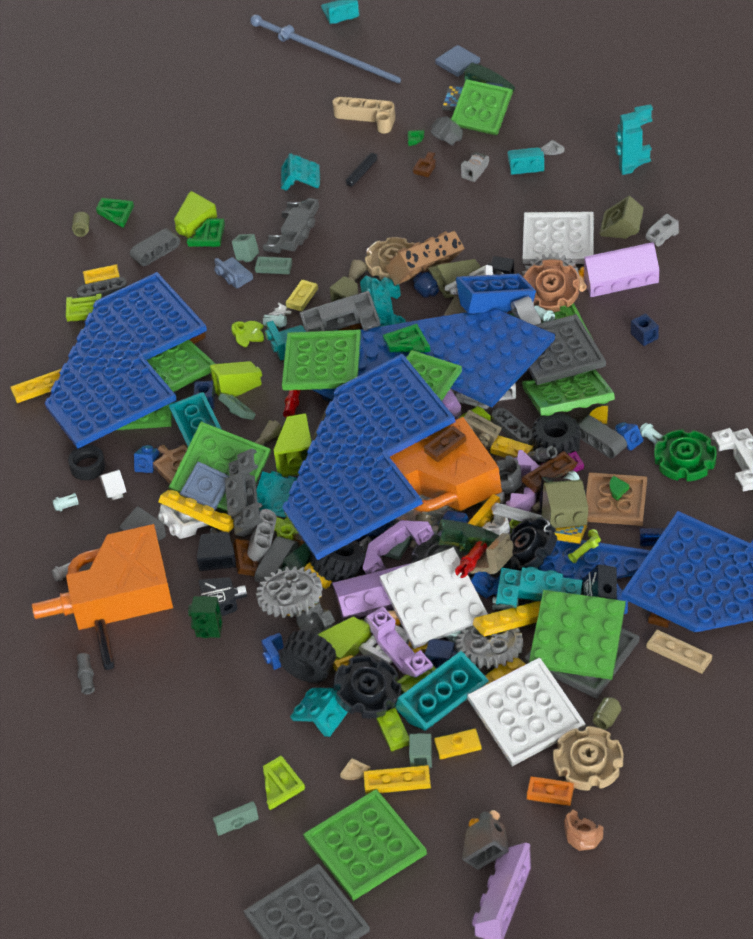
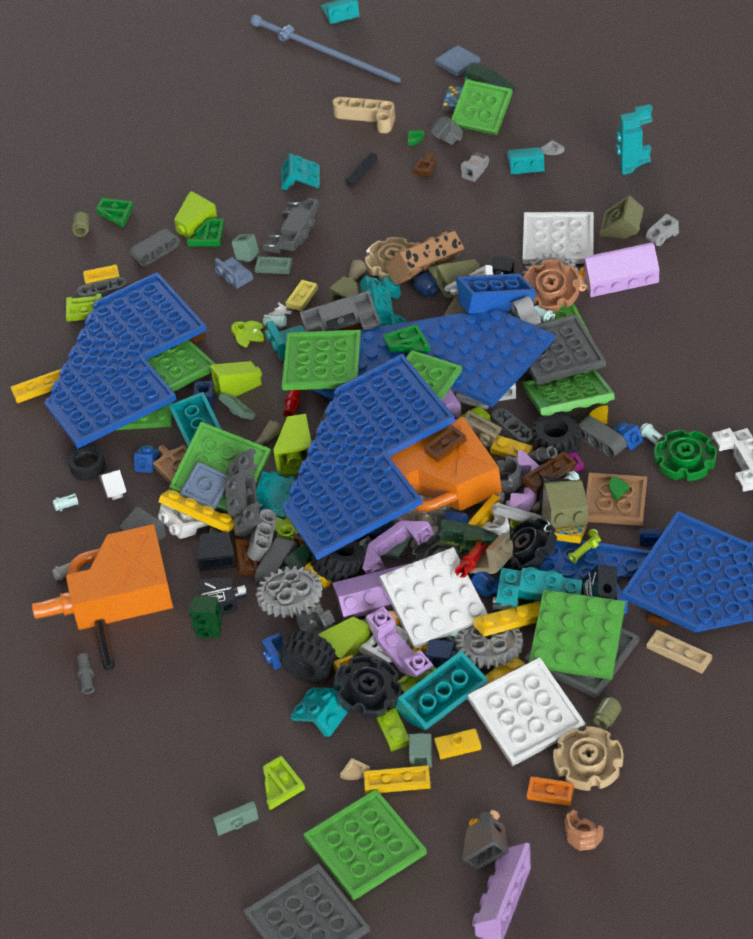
dark blue brick [631,313,659,346] -> none

